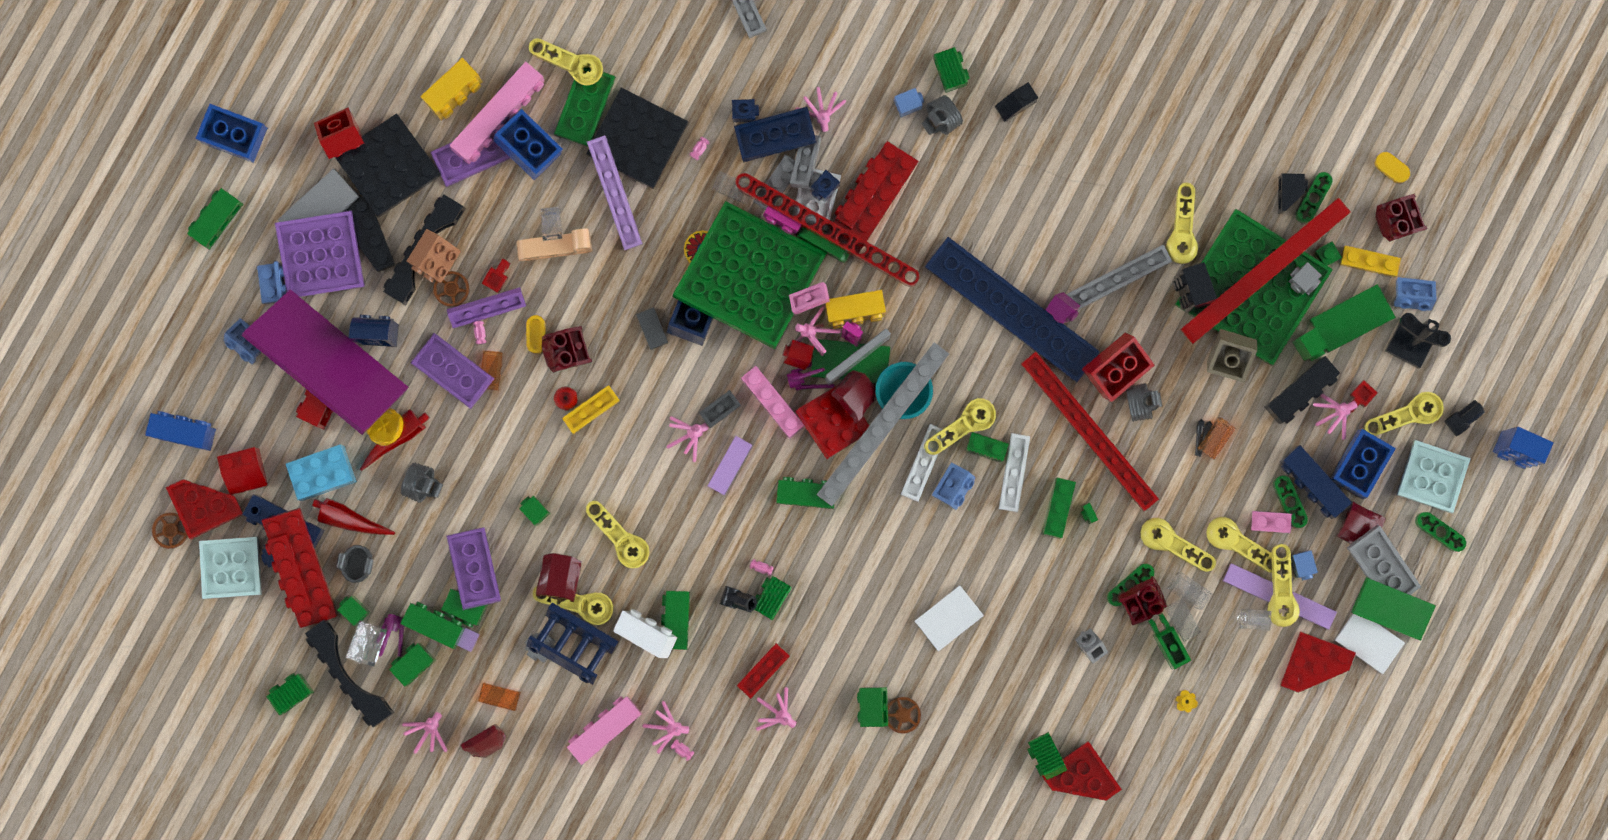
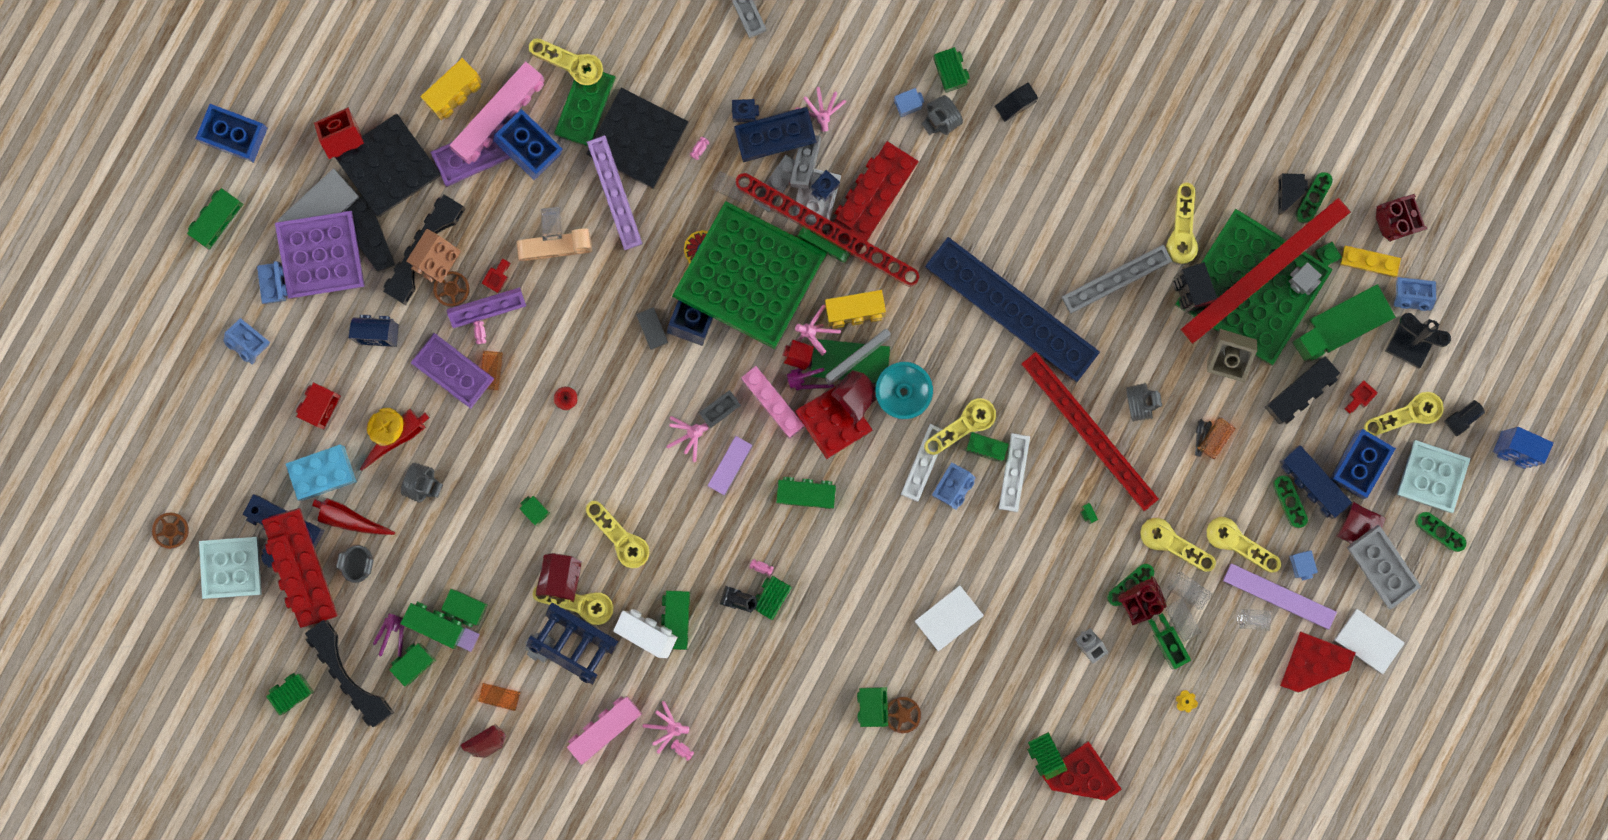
blue brick [145,411,216,451] -> none
red plate [166,479,243,540] -> none
red slope [217,447,268,495] -> none
magenta tile [241,290,409,435] -> none
green brick [338,596,371,626] -> none
clear brick [346,621,387,667] -> none
bright pink plant [402,712,447,754] -> none
medium lavender tile [447,527,501,610] -> none
yellow tile [526,315,546,354] -> none
dark red slope [541,326,592,373] -> none
yellow plate [562,385,620,434] -> none
red plate [737,643,790,699] -> none
bright pink plant [756,687,796,731] -> none
dark pink plate [763,206,801,235] -> none
bright pink plate [789,282,830,314] -> none
light grey plate [817,342,949,506] -> none
dark pink plate [841,322,863,347] -> none
green brick [1042,477,1076,539] -> none
magenta brick [1046,292,1080,324] -> none
red brick [1082,332,1155,402] -> none
bright pink plate [1251,511,1292,533] -> none
light yellow beam [1267,544,1300,627] -> none
bright pink plant [1313,394,1358,440] -> none
green tile [1351,577,1436,641] -> none
yellow tile [1375,152,1410,183] -> none

